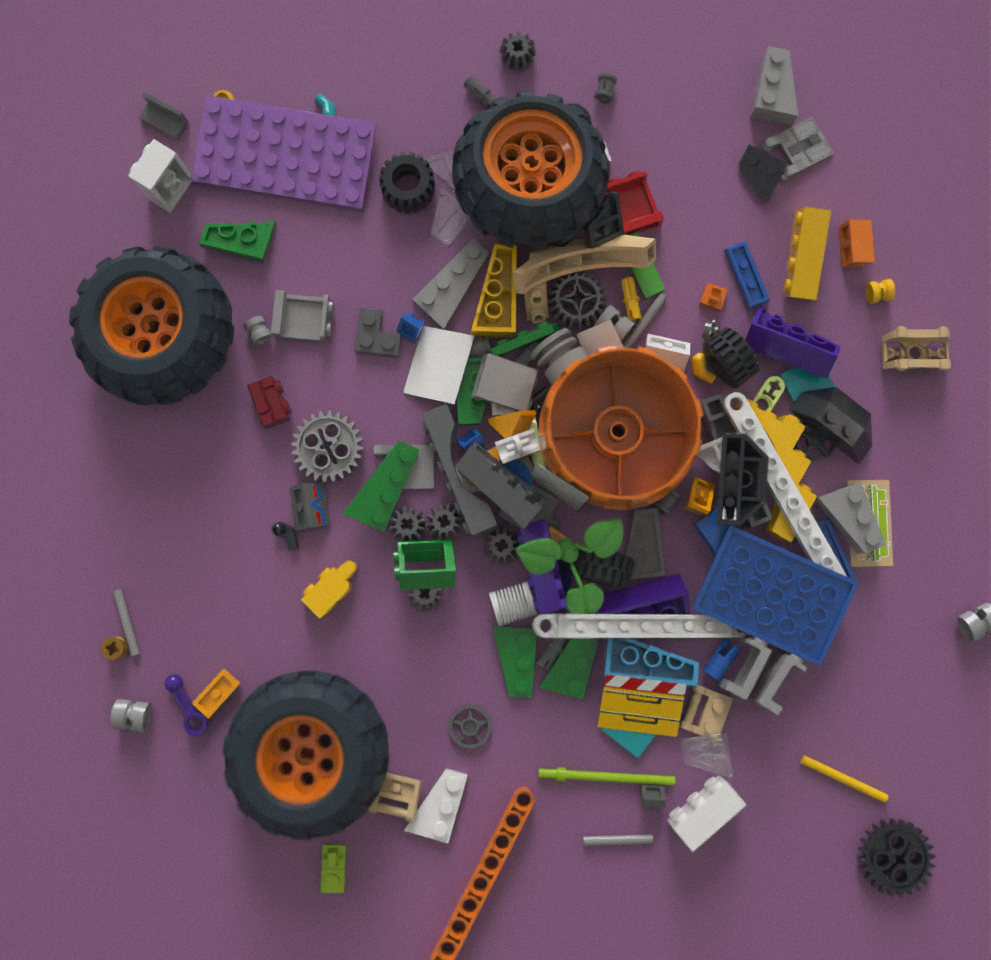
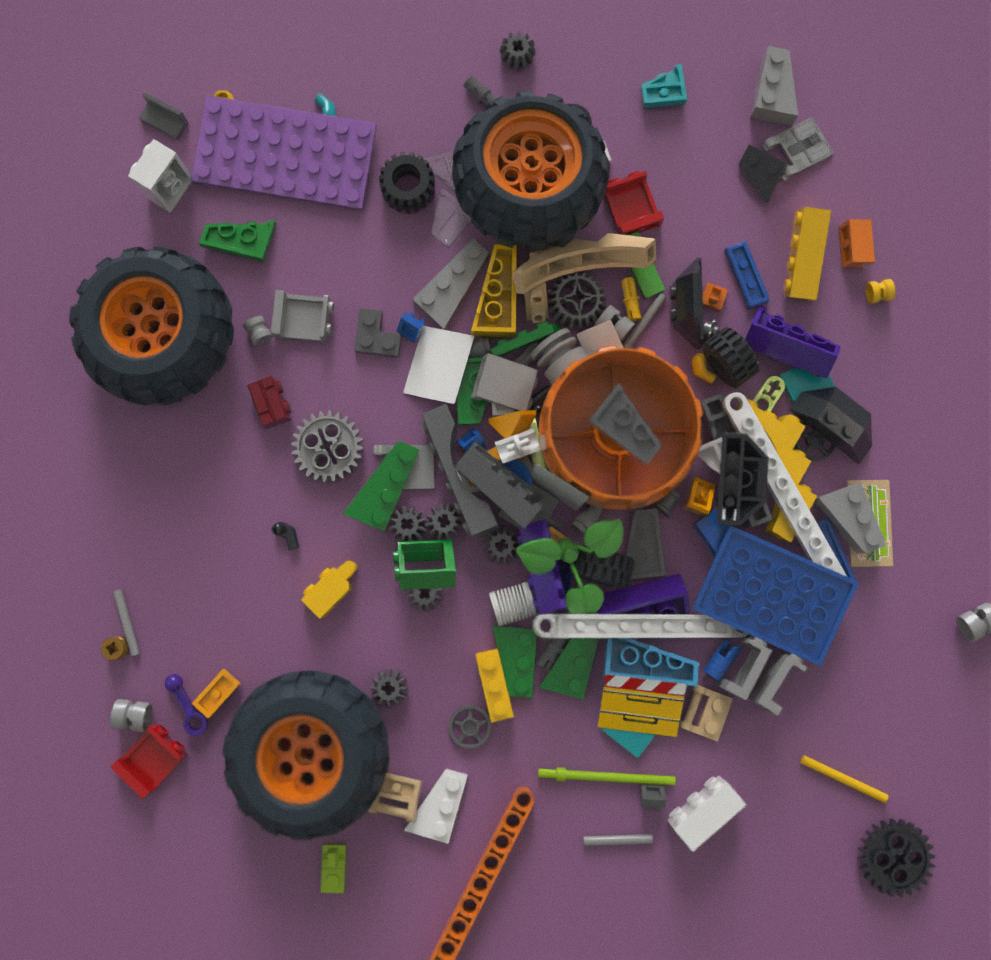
dark grey panel [290,482,331,531] -> none
black wing [583,191,624,249] -> none
dark grey bush [594,73,617,103] -> none
white panel [645,334,690,372] -> none
clear wing [680,733,733,778] -> none
tan piece [881,326,951,371] -> none
none -> red panel [110,724,188,799]
none -> dark grey gear [369,668,409,708]
none -> yellow brick [475,648,514,723]
none -> light grey cone [571,505,603,536]
none -> dark grey wing [589,383,662,466]
none -> teal wing [641,64,687,108]
none -> black wedge [669,258,704,349]

